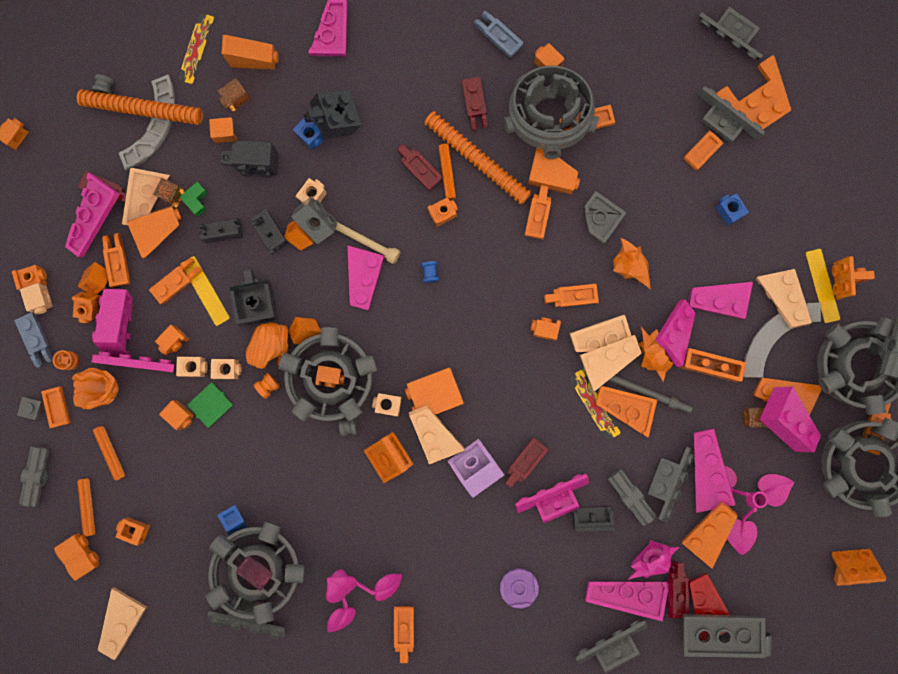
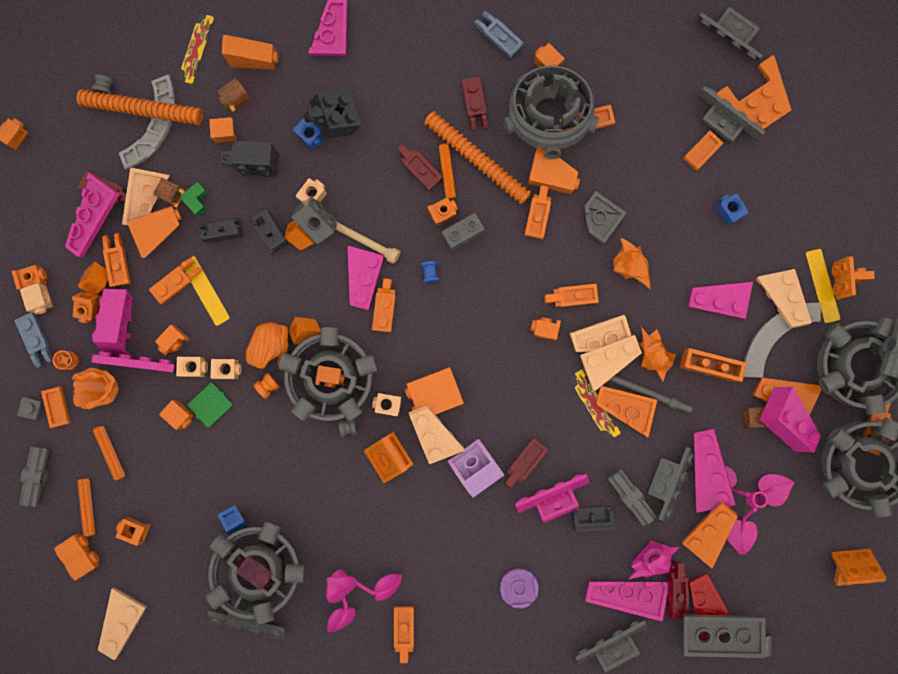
black hinge [230,269,278,326] -> none
dark pink wing [655,299,695,367] -> none
none -> orange hinge [372,279,396,333]
none -> dark grey brick [442,213,485,252]

